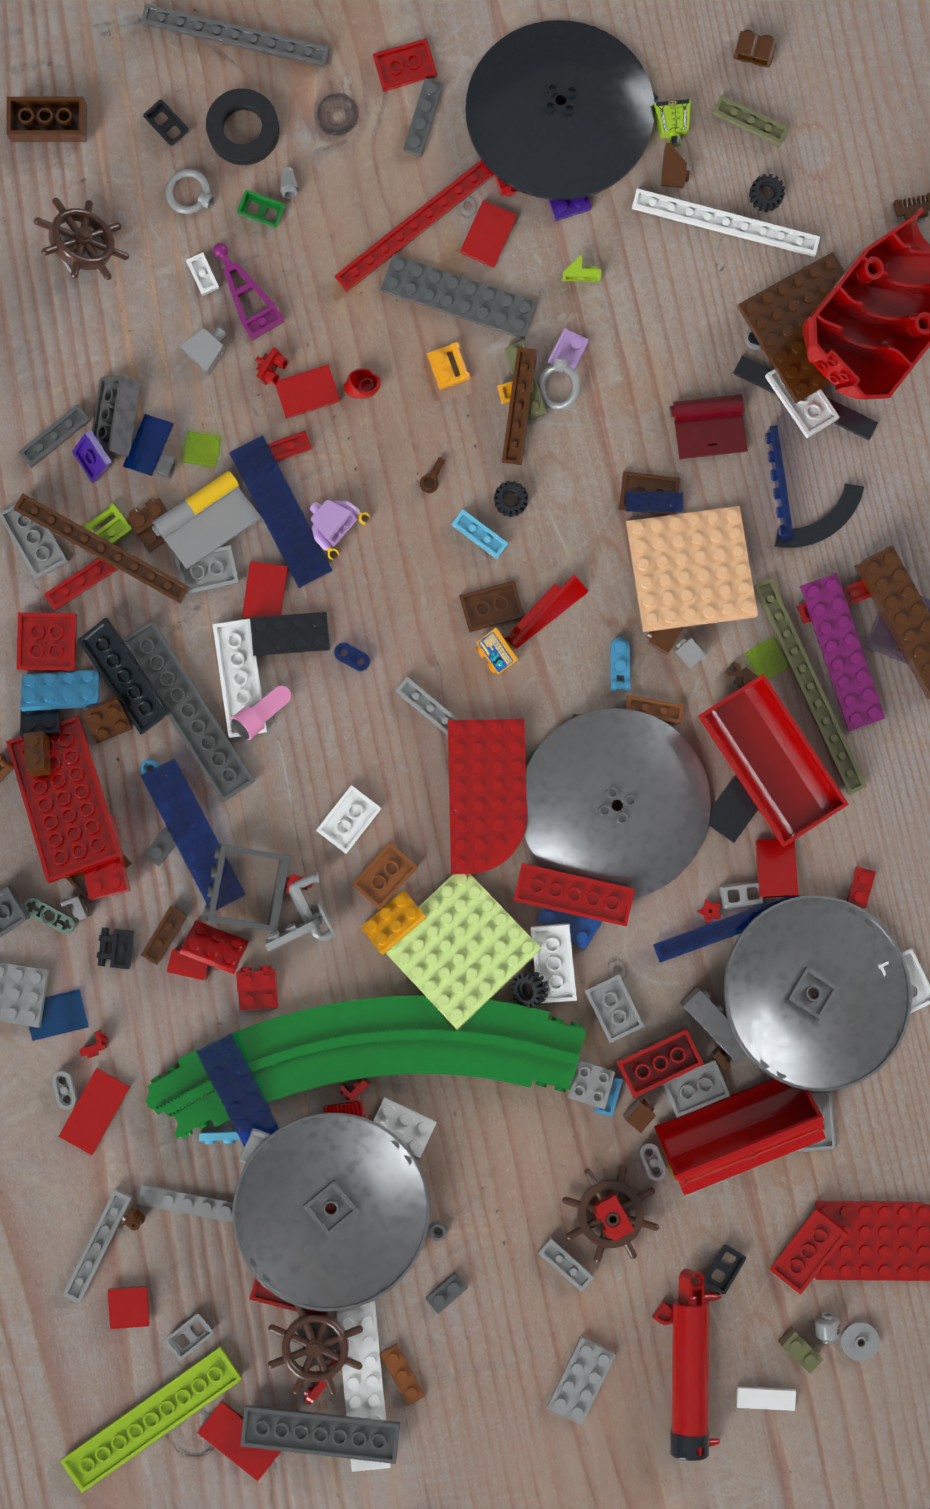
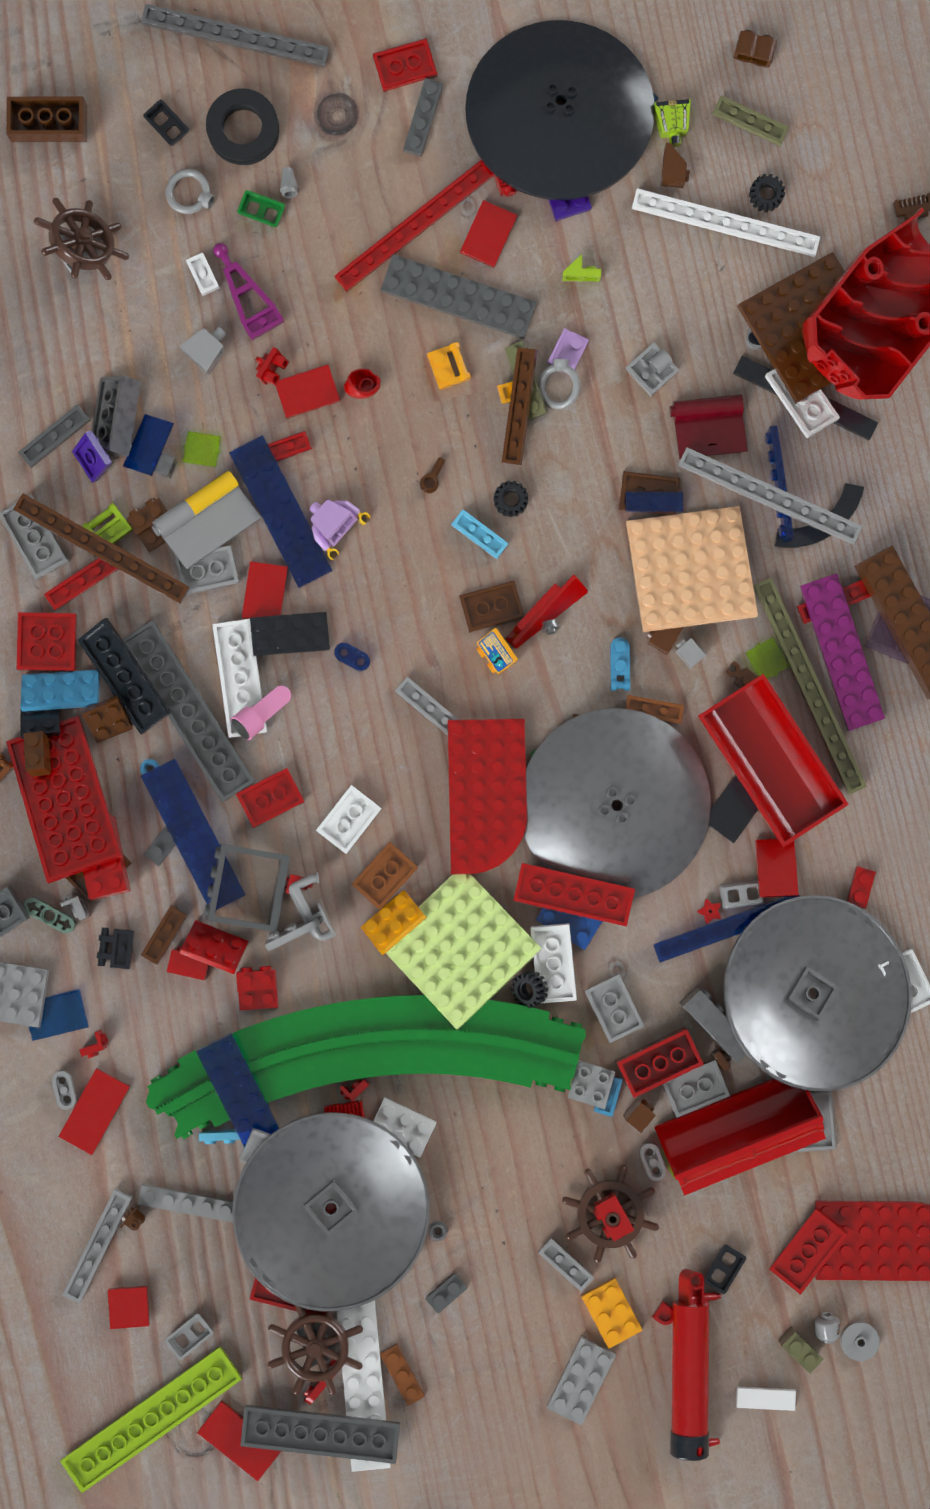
none -> red plate [236,768,305,828]
none -> flat silver plate [541,620,561,635]
none -> light orange plate [581,1277,643,1349]
none -> light grey plate [625,343,679,397]
none -> light grey plate [678,448,863,545]

